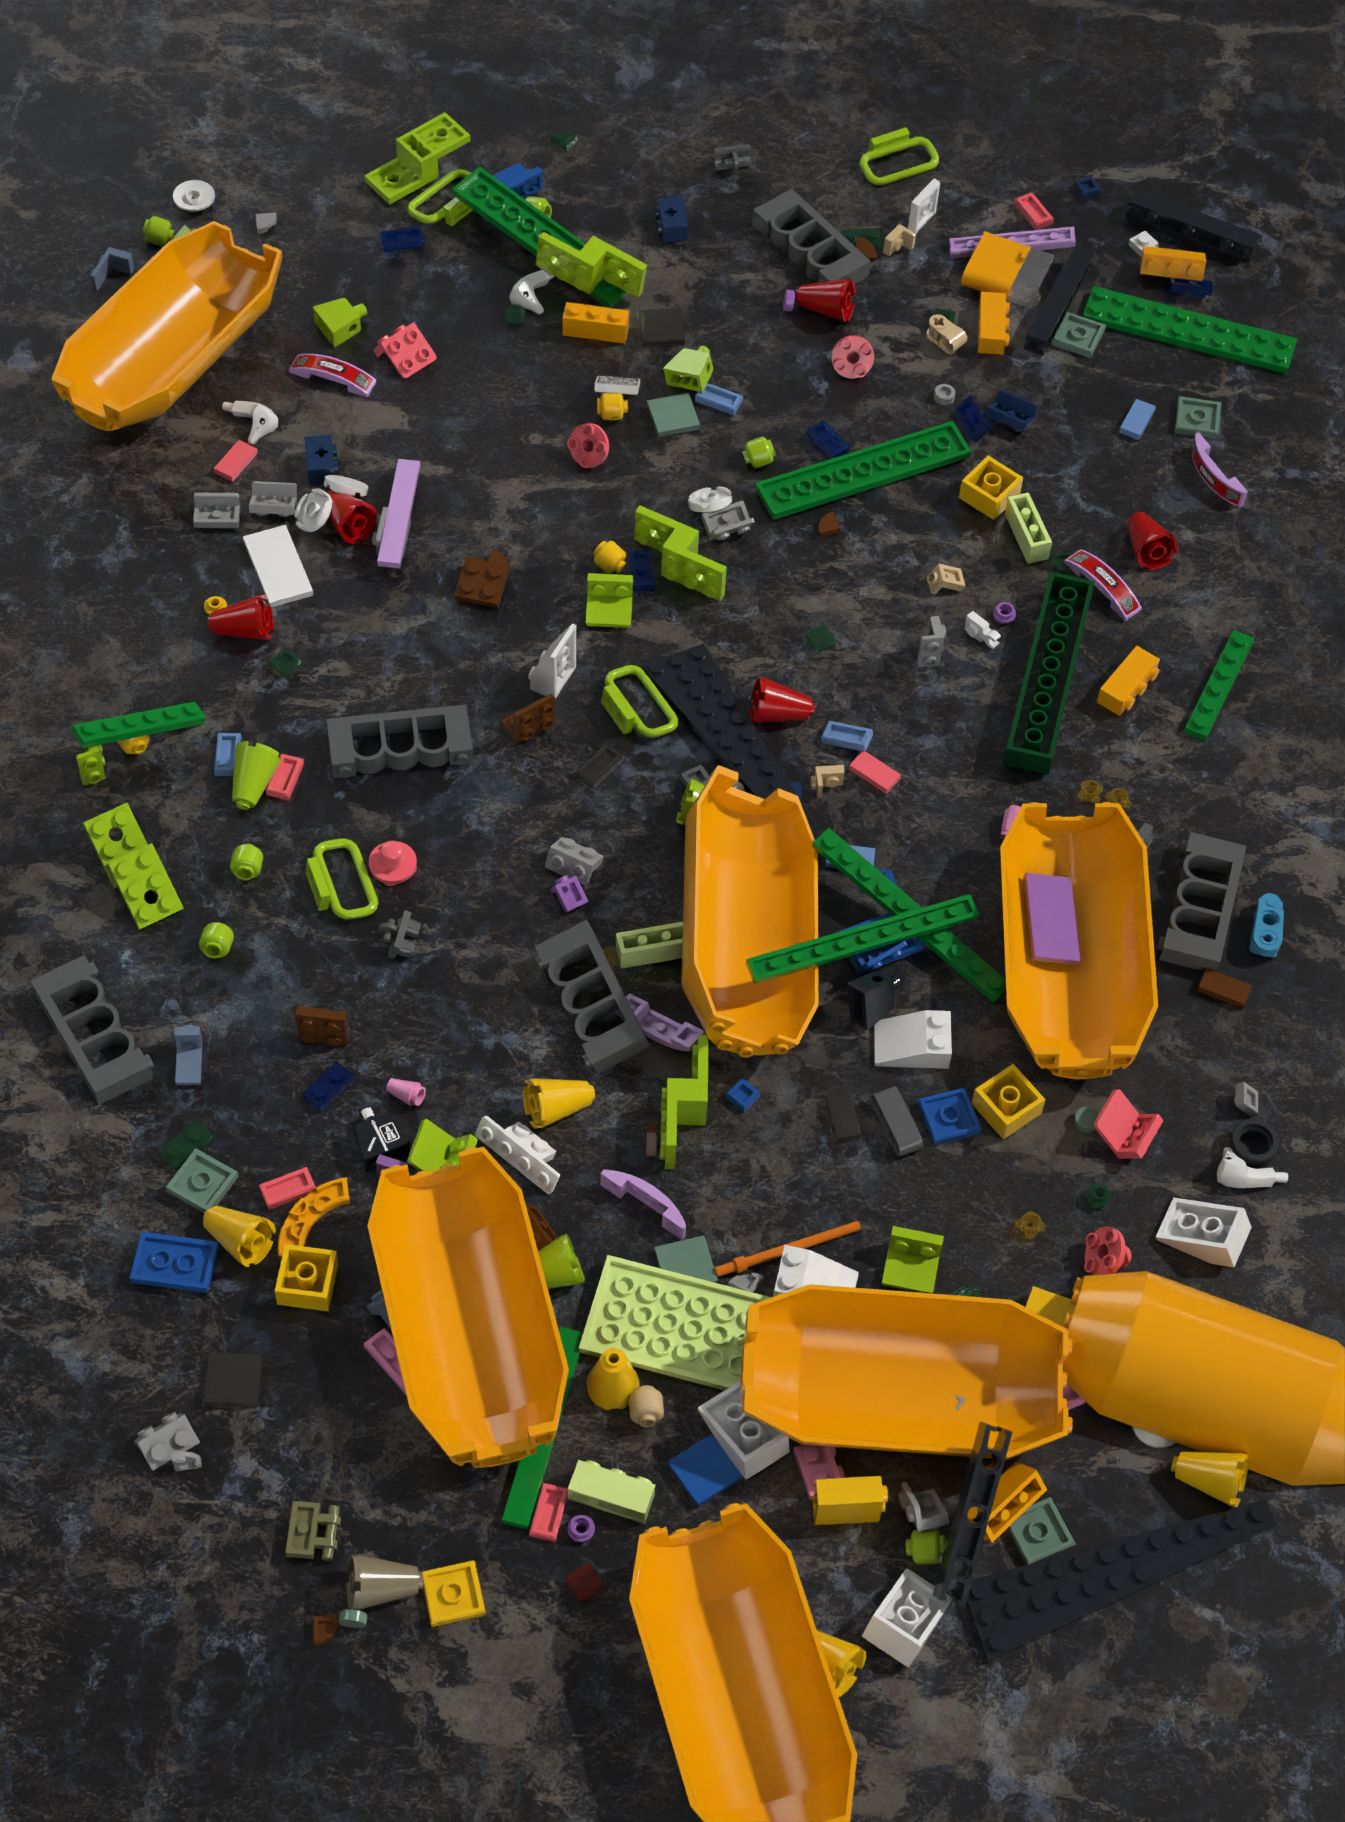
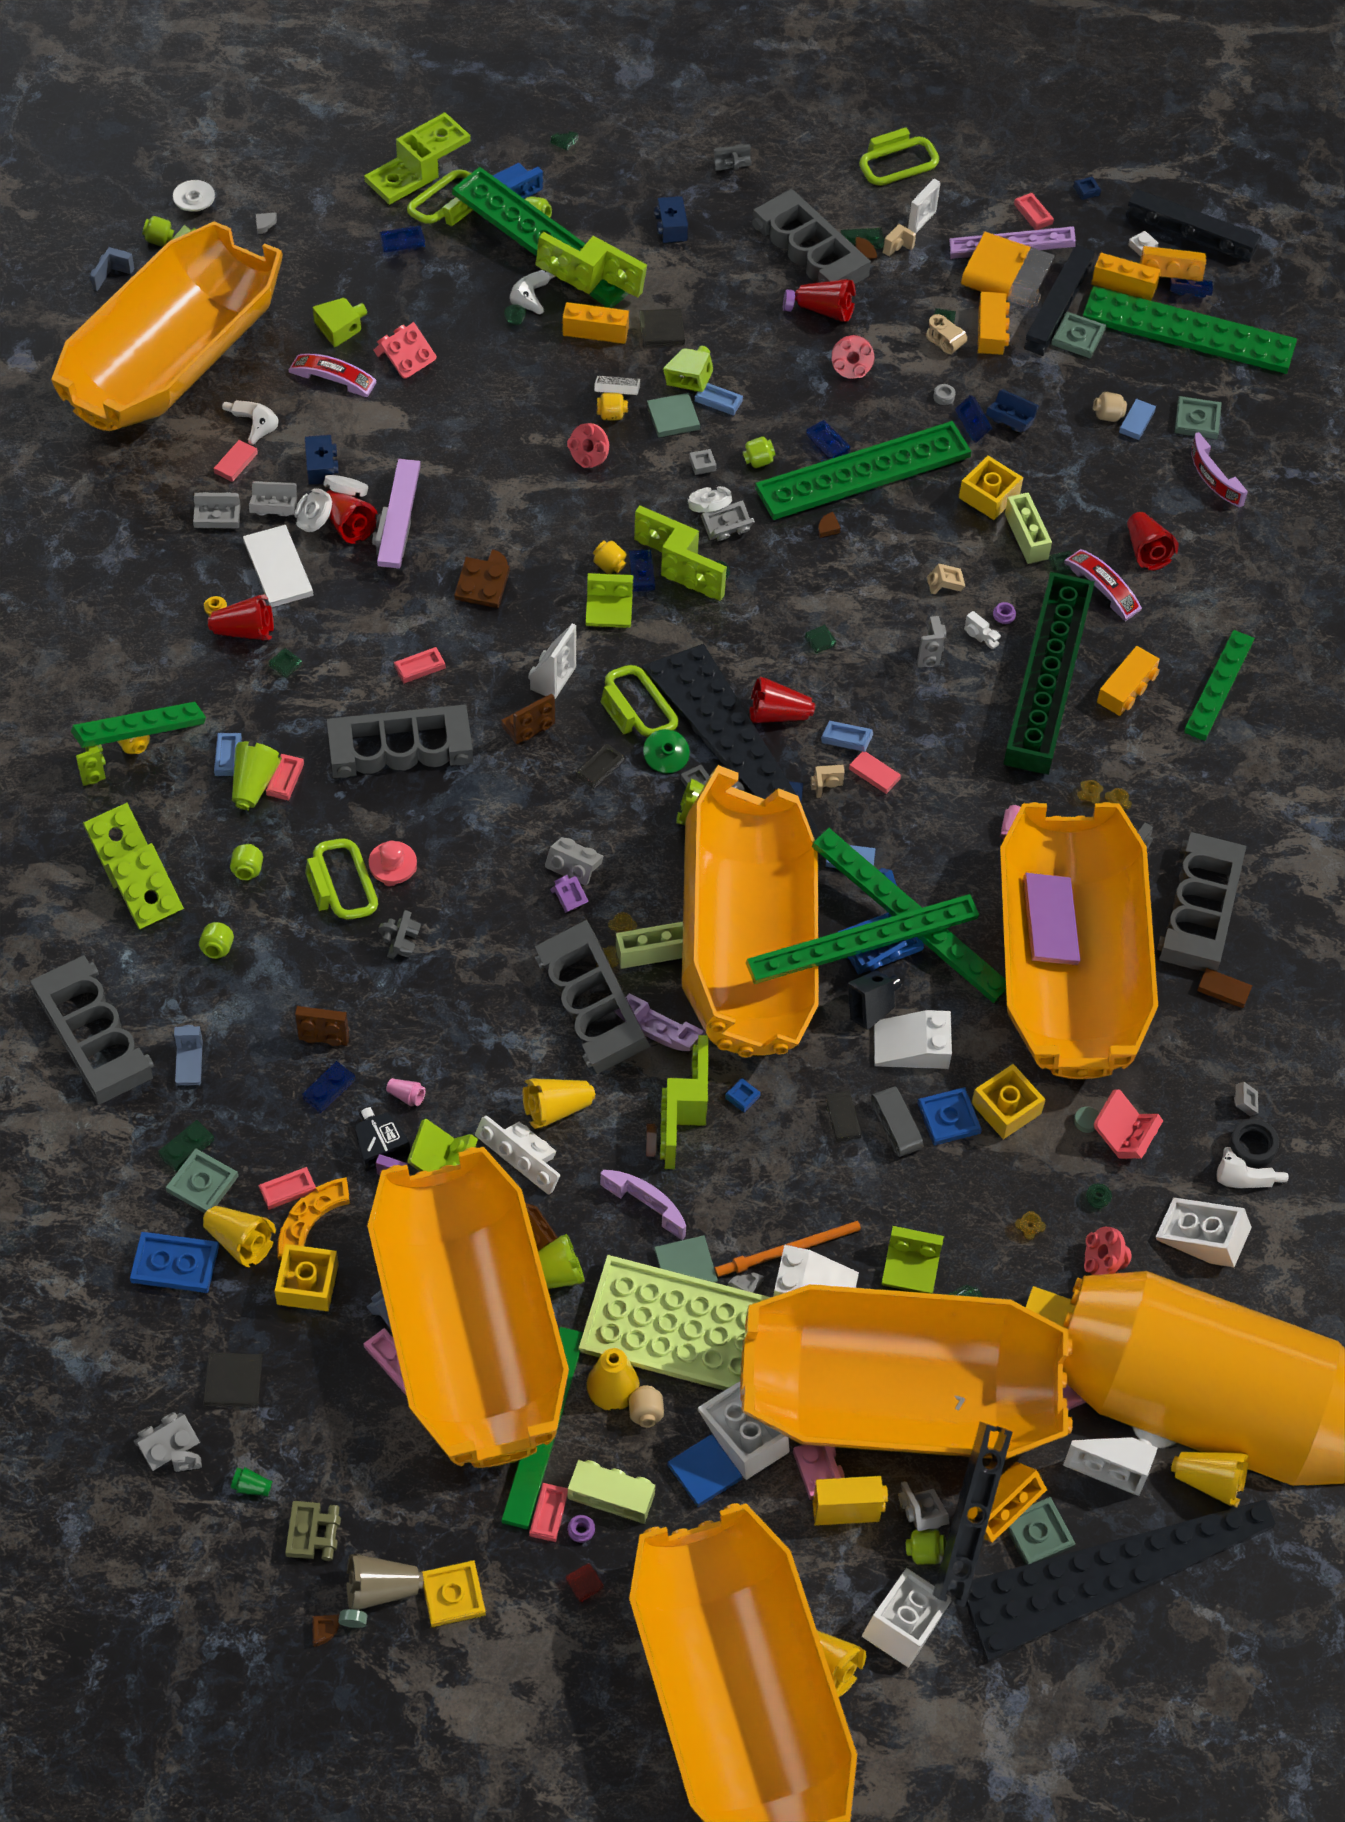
dark azure piece [1249,893,1284,958] -> none
none -> green cone [231,1467,273,1497]
none -> coral tile [394,647,446,684]
none -> clear yellow plate [608,912,637,933]
none -> green dish [643,729,690,774]
none -> light grey plate [689,449,716,475]
none -> white slope [1063,1438,1158,1496]
none -> light orange brick [1091,253,1161,301]
none -> tan head [1093,392,1127,422]

